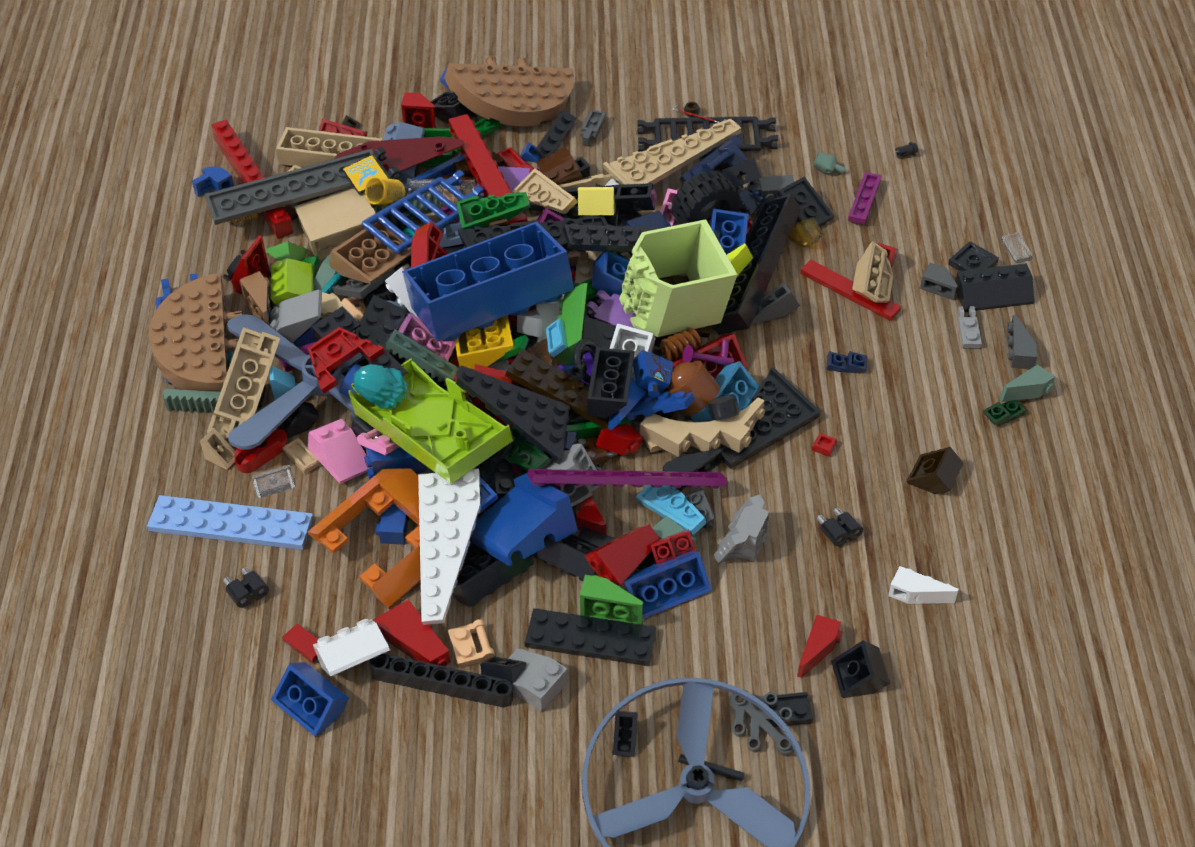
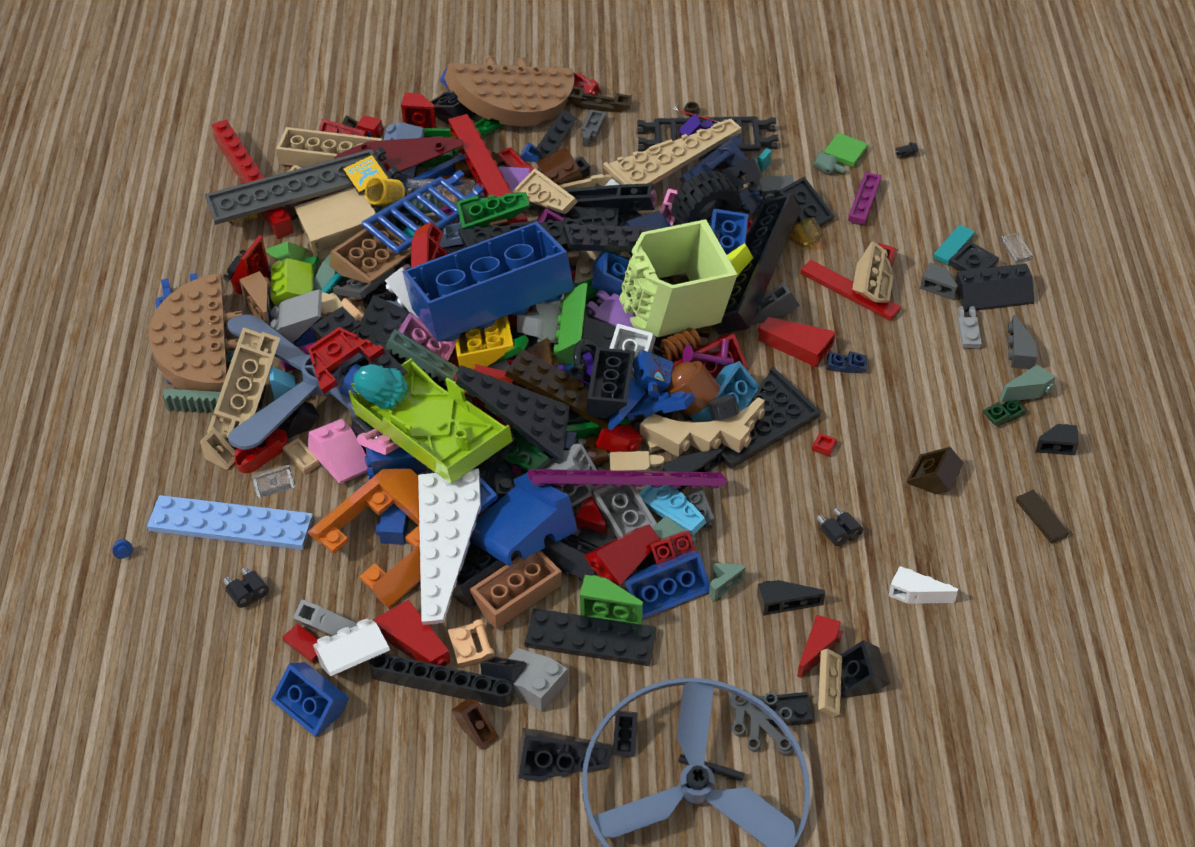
blue brick [192,167,234,197] -> none
medium azure tile [546,318,567,357] -> none
light yellow slope [578,187,616,215] -> none
light grey slope [714,494,770,563] -> none
none -> blue plate [112,539,133,559]
none -> light grey slope [293,599,357,637]
none -> red brick [356,115,384,138]
none -> reddish brown slope [451,698,499,750]
none -> nougat slope [470,550,562,630]
none -> black wedge [518,728,612,781]
none -> dark brown slope [568,86,632,112]
none -> red hinge [573,72,602,95]
none -> light grey slope [592,484,657,538]
none -> tan hinge [610,451,665,471]
none -> dark purple slope [679,114,713,136]
none -> sand green slope [709,563,745,602]
none -> red slope [757,317,836,367]
none -> black slope [757,580,825,616]
none -> teal tile [758,148,772,172]
none -> tan plate [818,649,842,717]
none -> bright green tile [823,133,868,167]
none -> teal tile [933,224,975,265]
none -> dark brown tile [1016,490,1069,543]
none -> black slope [1036,424,1079,455]

